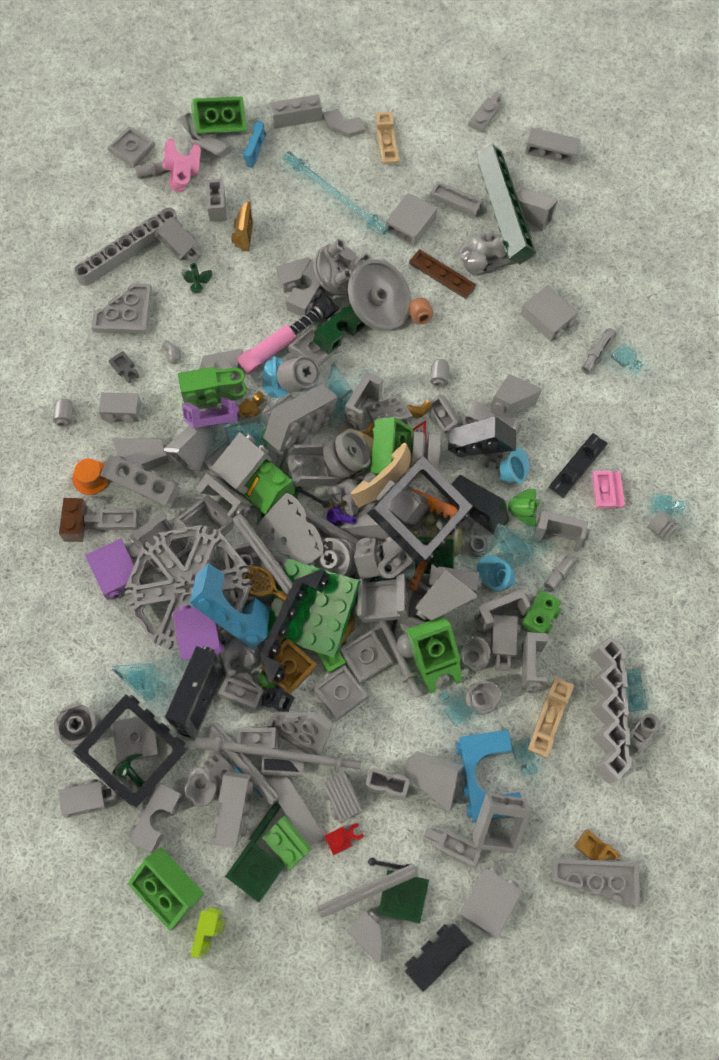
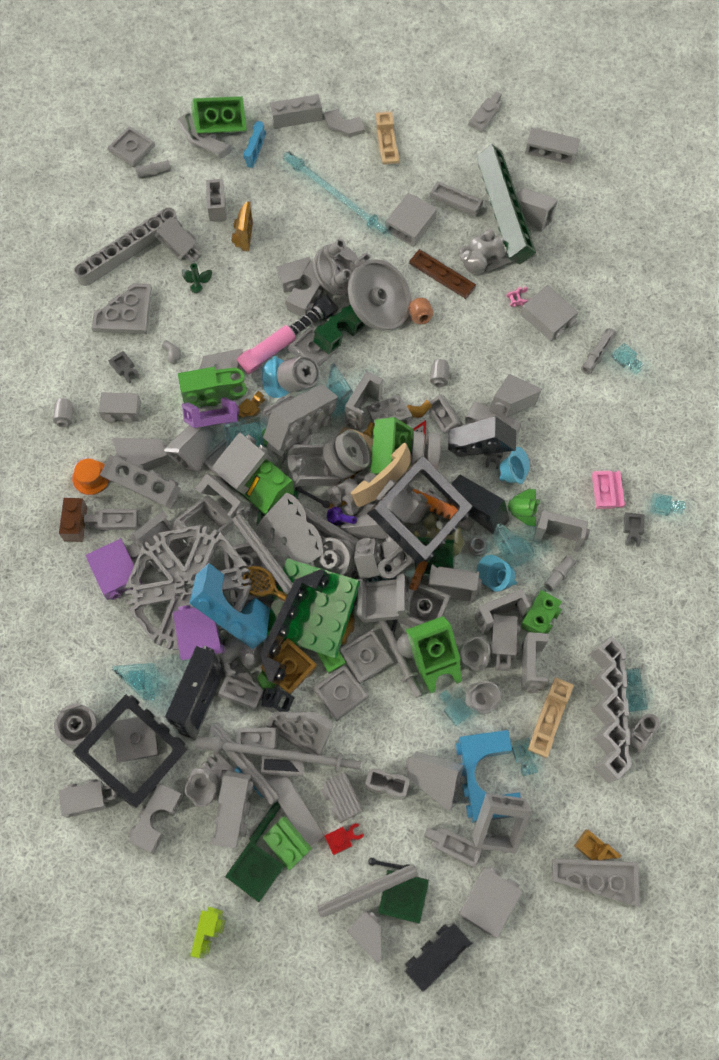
dark green plant [112,753,145,789] -> none
bright green slope [127,847,204,931] -> none
bright pink piece [163,138,201,192] -> none
light grey slope [415,569,477,621] -> none
black hinge [549,433,608,498] -> none
light grey piece [647,509,680,541] -> none
none -> bright pink piece [506,287,530,307]
none -> dark grey plate [623,512,645,547]

